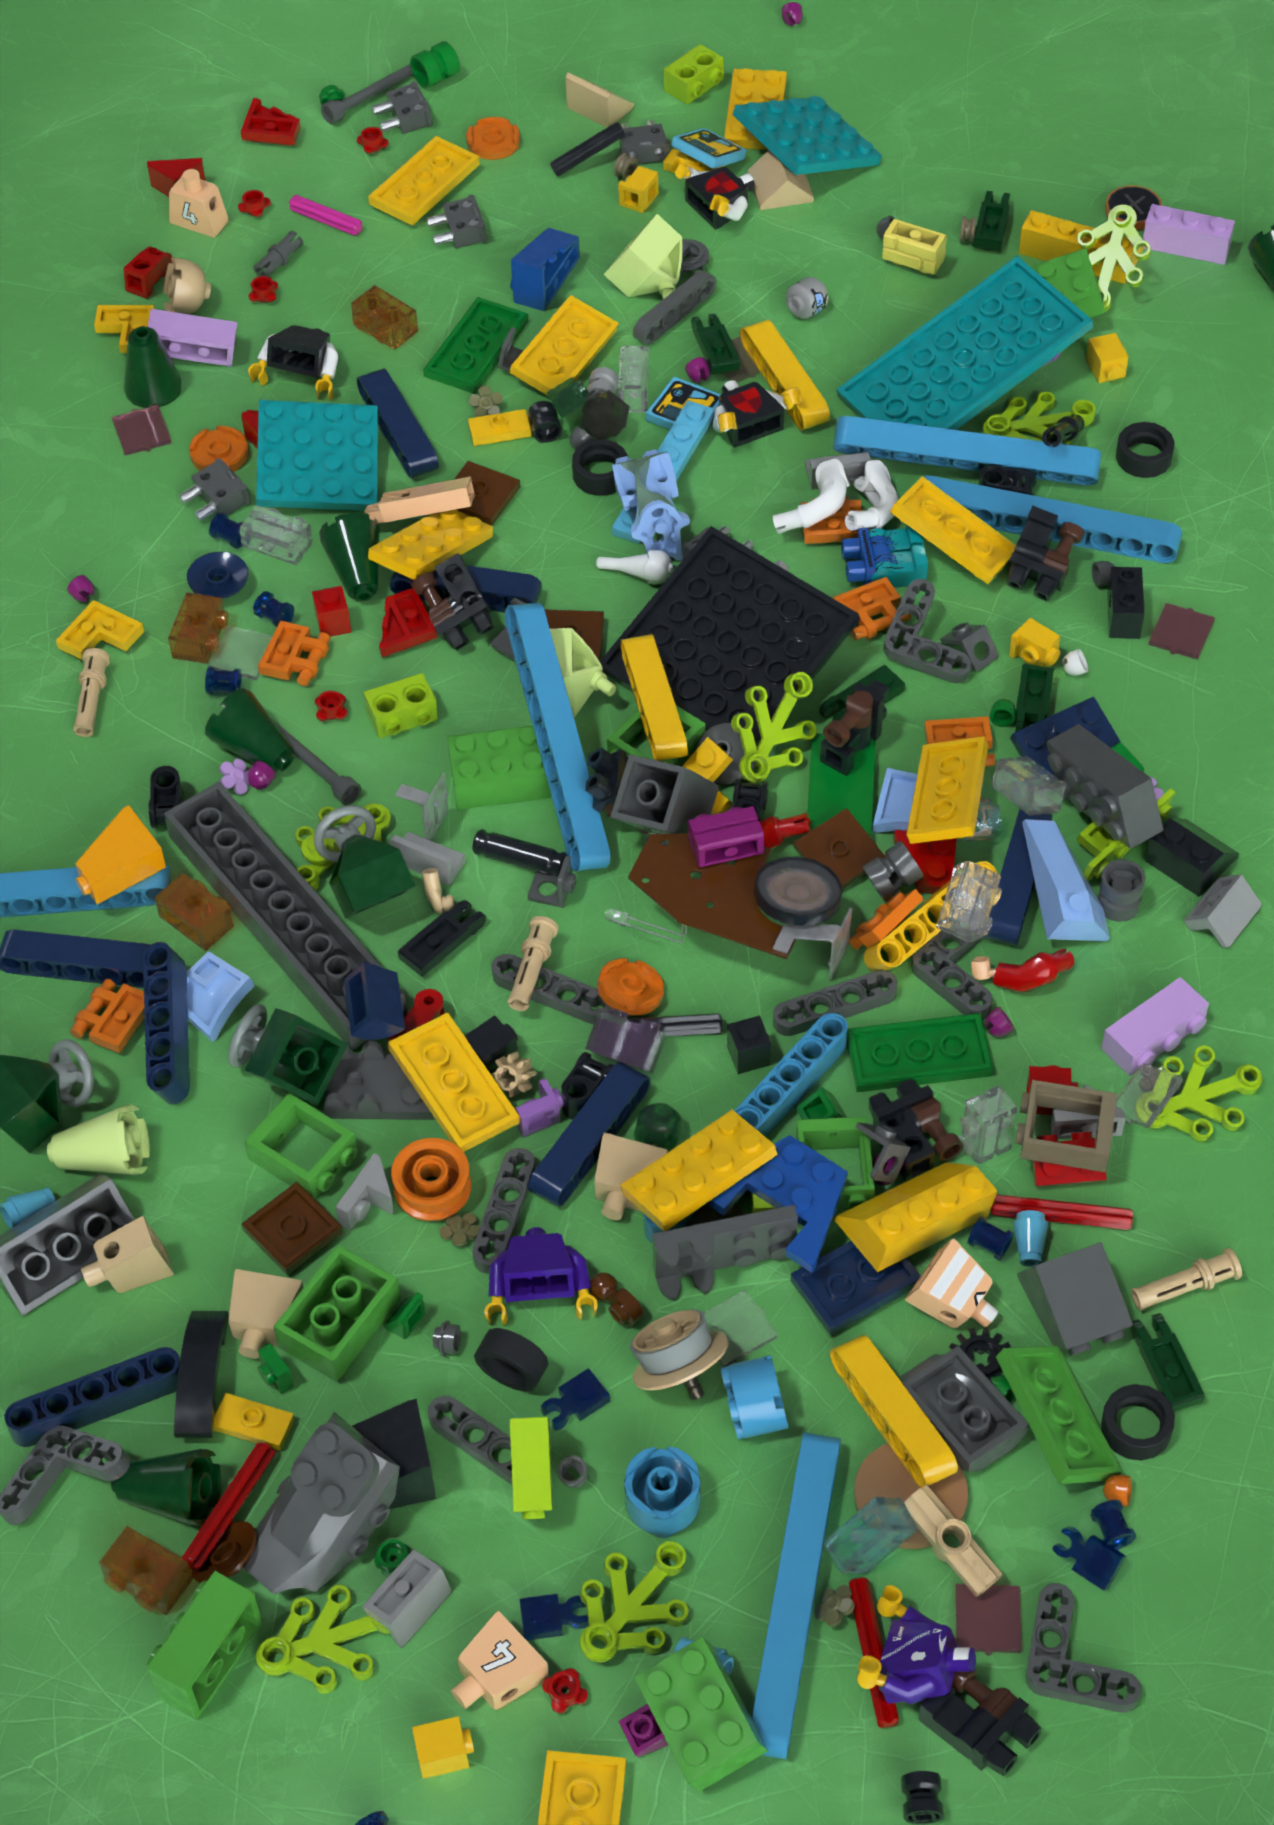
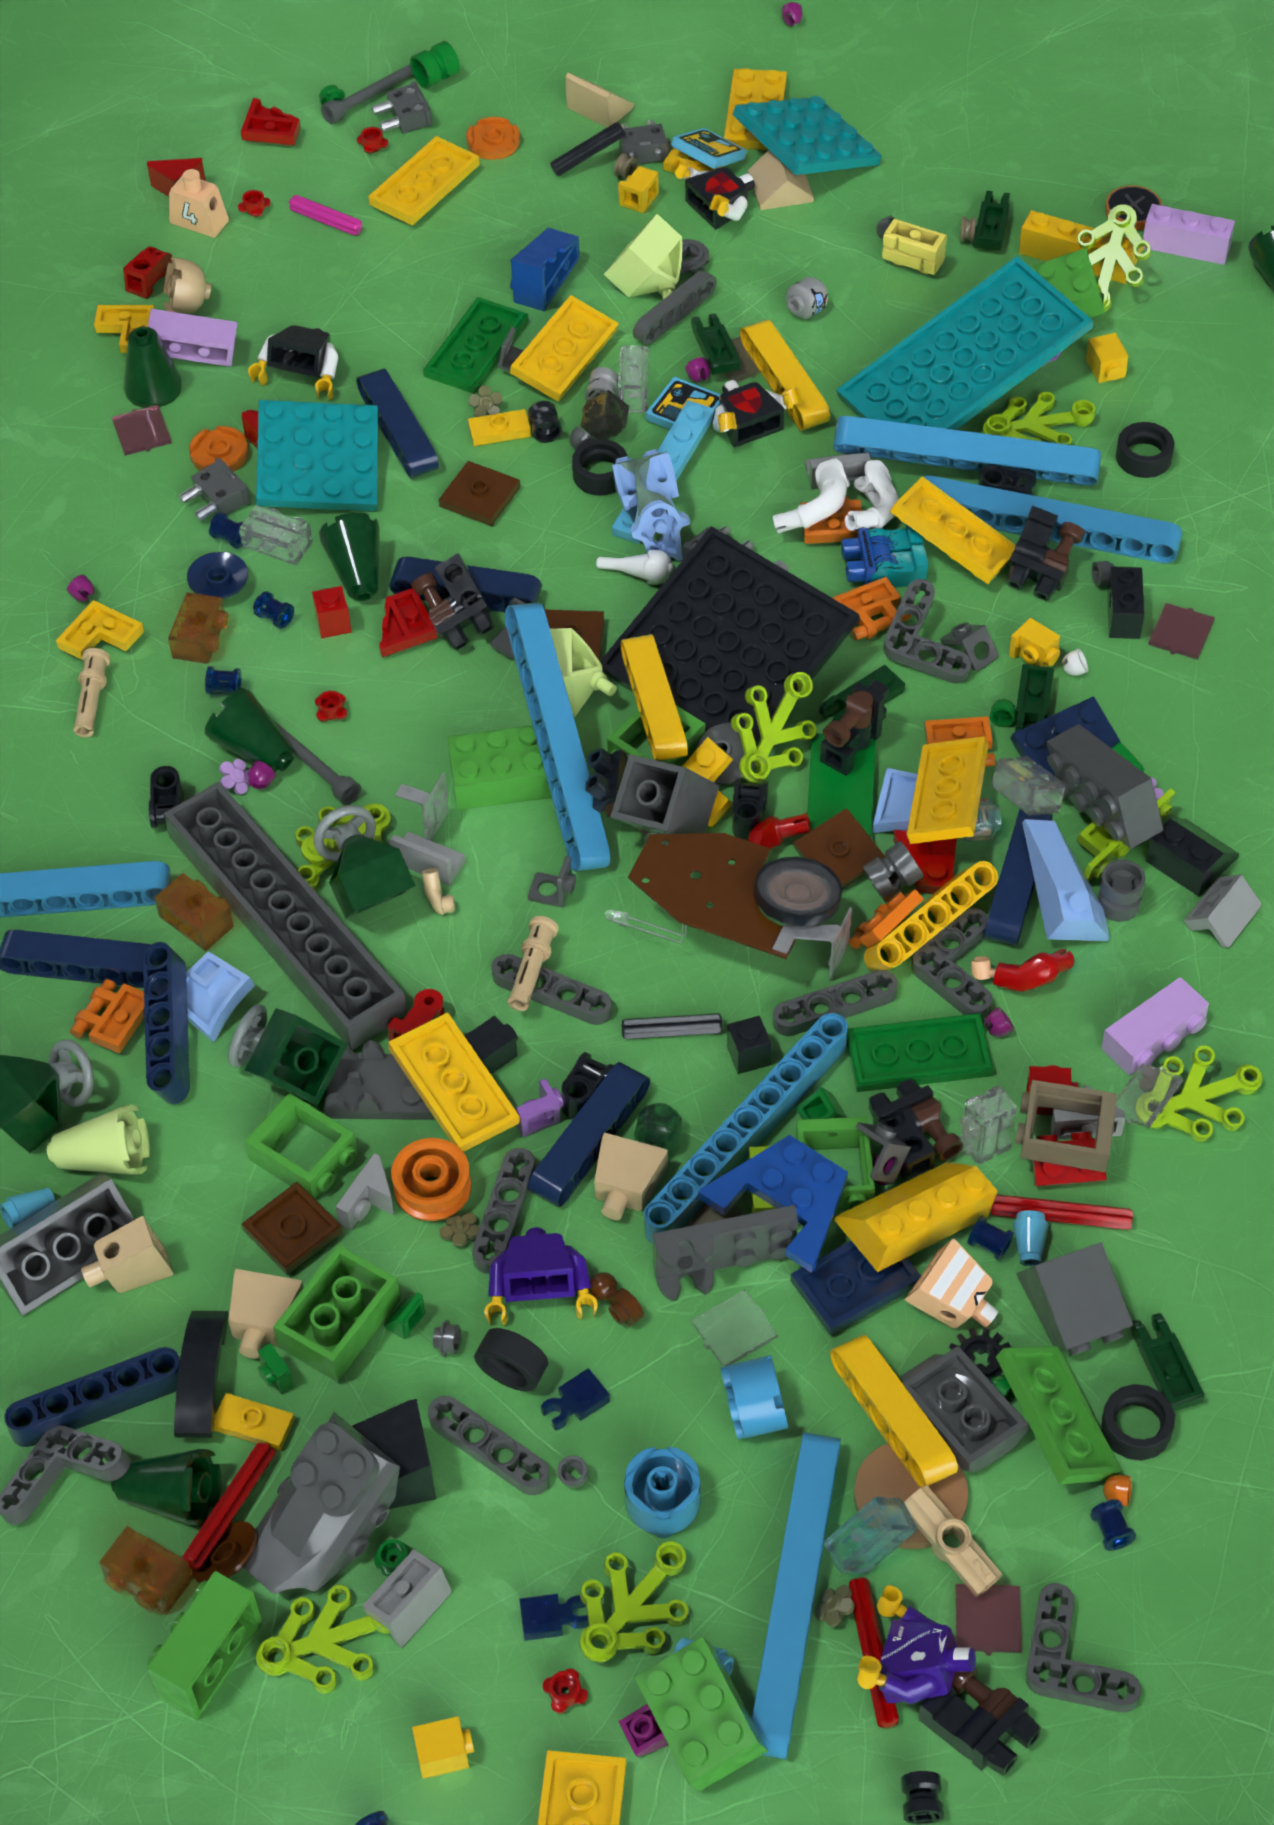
light orange slope [75,805,166,905] -> none
clear piece [208,626,272,680] -> none
red plate [248,276,278,302] -> none
dark grey pin [253,231,303,277] -> none
orange plate [258,620,331,686] -> none
dark blue brick [344,962,405,1040] -> none
clear orange brick [351,285,418,350] -> none
lime brick [363,673,438,739] -> none
light nougat hinge [364,476,475,523] -> none
yellow plate [368,509,493,580] -> none
black hinge [398,900,487,977] -> none
dark grey piece [426,195,488,249] -> none
light nougat torso [451,1611,549,1710] -> none
black axle [472,829,569,877] -> none
tan gear [491,1051,537,1097] -> none
lime slope [510,1417,553,1520] -> none
clear green brick [547,377,590,418] -> none
clear purple brick [585,1007,666,1073] -> none
orange tile [596,958,664,1015] -> none
yellow plate [620,1110,777,1231] -> none
tan piece [630,1309,729,1400] -> none
lime brick [663,44,724,105] -> none
magenta brick [688,806,764,868] -> none
clear brick [936,861,1002,942] -> none
black pin [1042,414,1085,447] -> none
clear blue plate [1052,1526,1126,1591] -> none
tan pin [1131,1247,1242,1311] -> none

